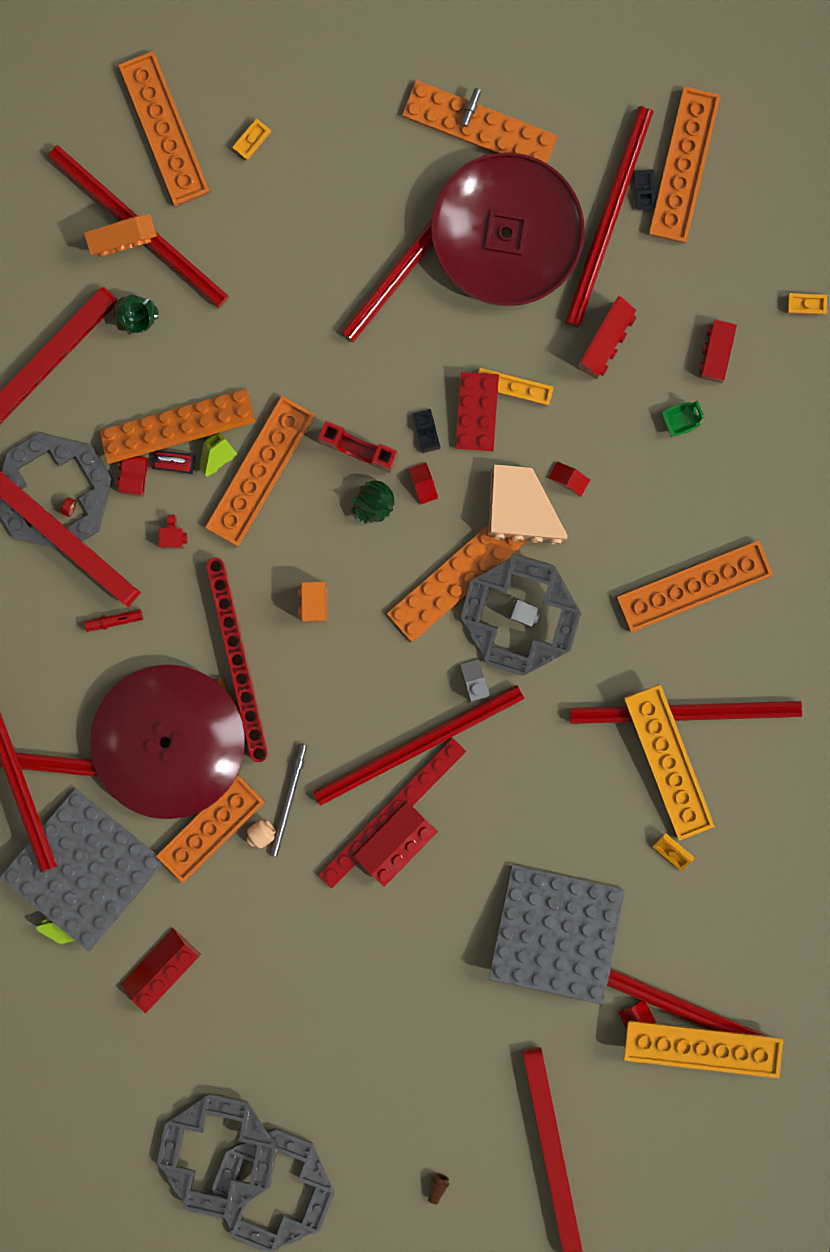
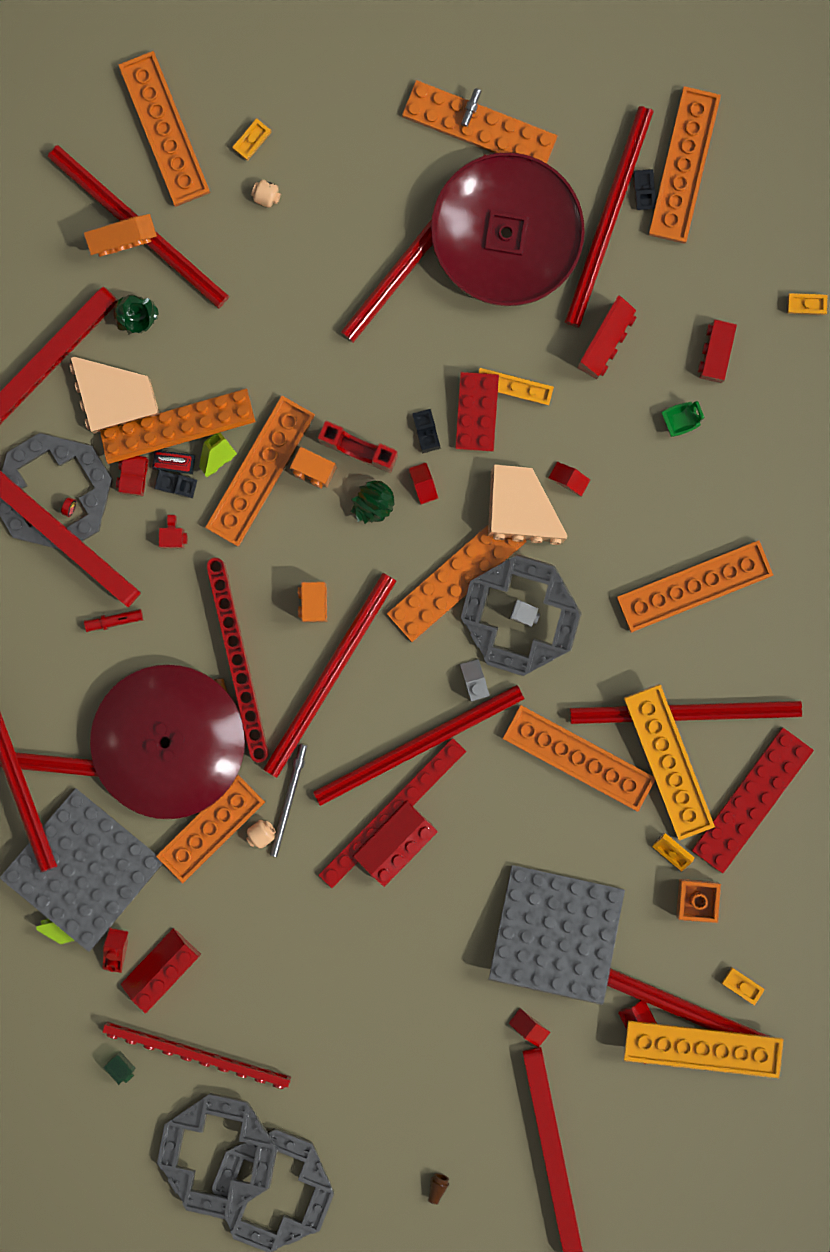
none -> light nougat slope [69,357,159,434]
none -> red slope [103,928,129,973]
none -> red plate [103,1022,291,1089]
none -> clear green brick [103,1051,136,1085]
none -> black slope [154,470,197,498]
none -> light nougat head [251,180,281,208]
none -> red axle [263,573,396,778]
none -> orange brick [290,447,337,489]
none -> orange plate [502,705,655,812]
none -> red slope [509,1008,551,1047]
none -> orange brick [676,879,721,923]
none -> red plate [691,727,814,874]
none -> light orange plate [721,967,765,1006]

